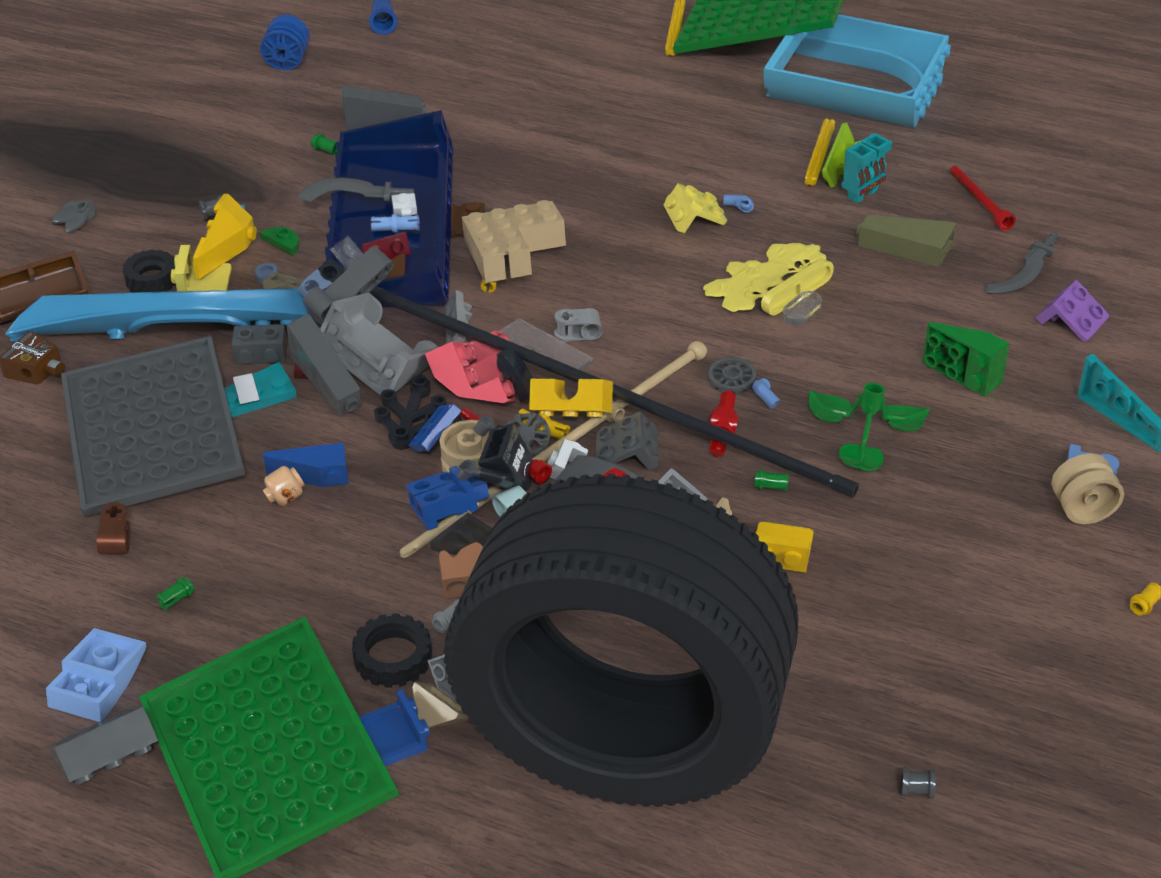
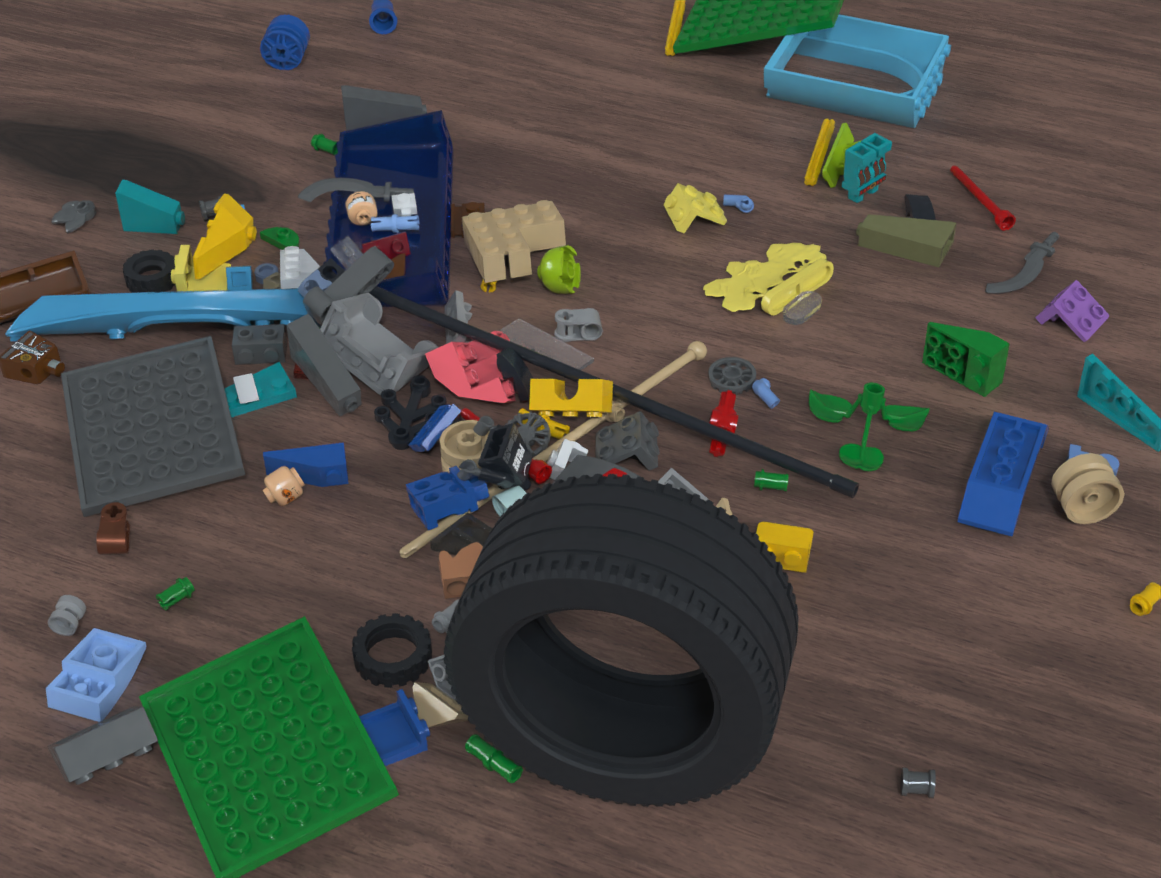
none -> light grey wheel [48,595,86,636]
none -> teal slope [115,180,185,234]
none -> dark azure tile [226,266,253,290]
none -> white wing [280,246,320,289]
none -> light nougat head [346,191,377,226]
none -> green pin [465,734,523,783]
none -> lime cylinder [537,245,581,294]
none -> black slope [904,194,936,220]
none -> blue slope [957,412,1049,537]

